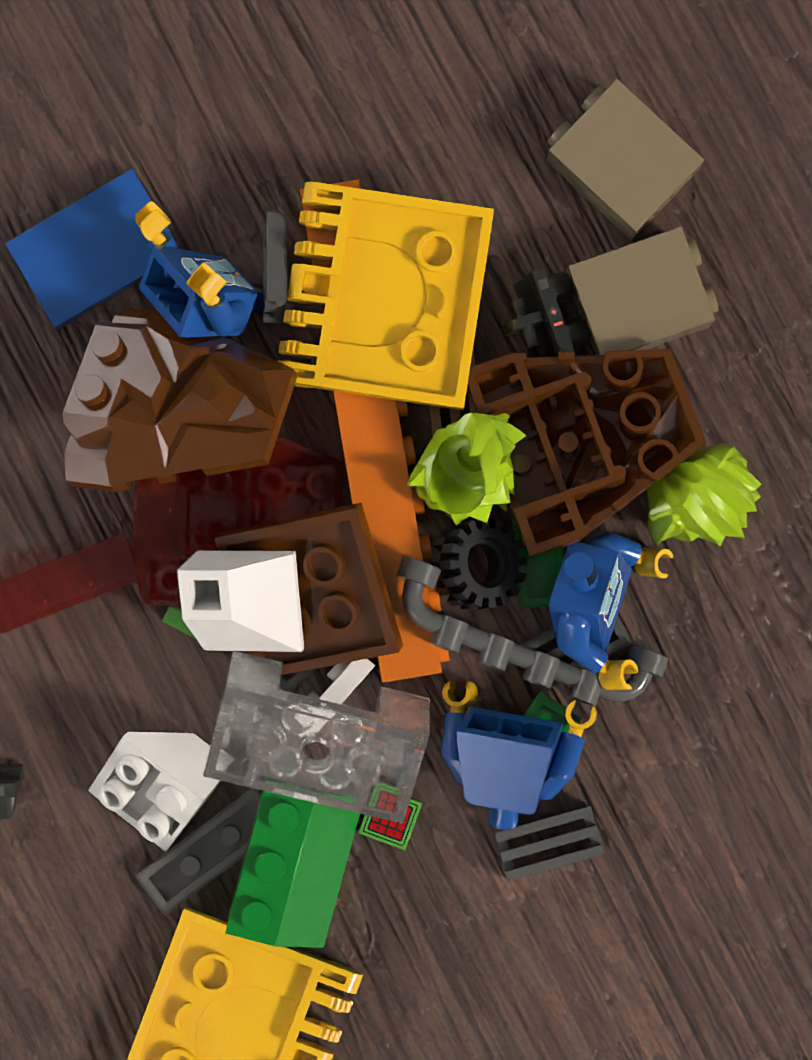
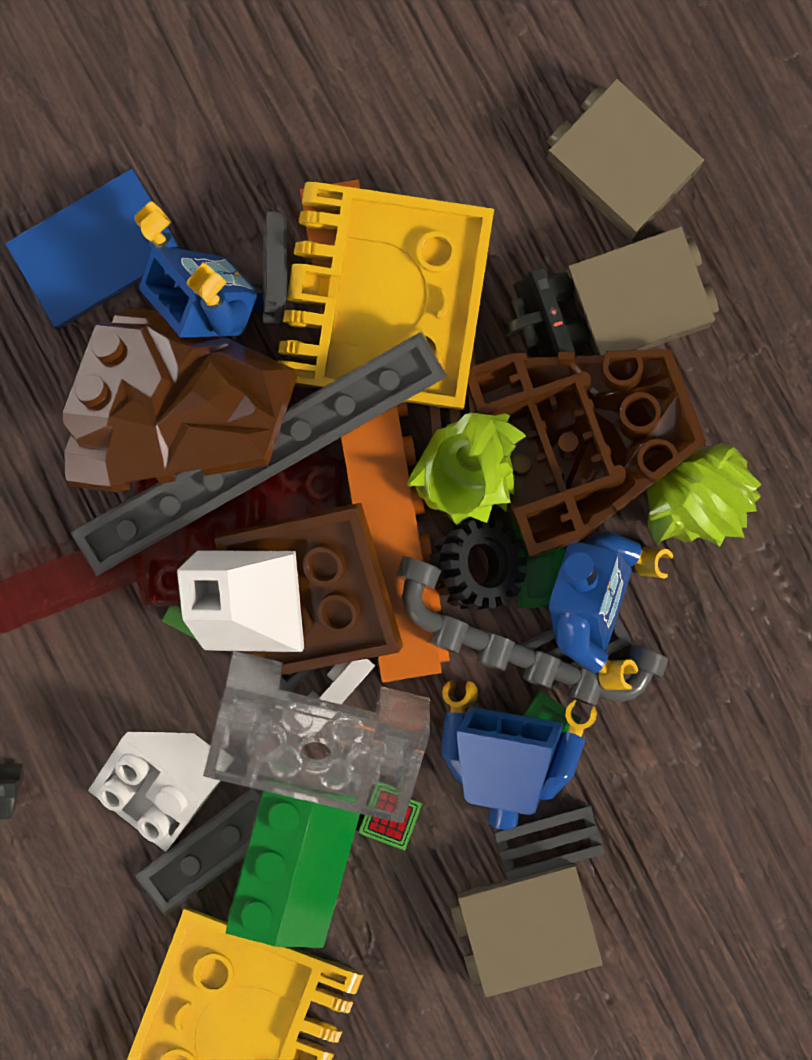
none -> dark grey tile [71,331,447,576]
none -> dark tan brick [451,863,603,998]

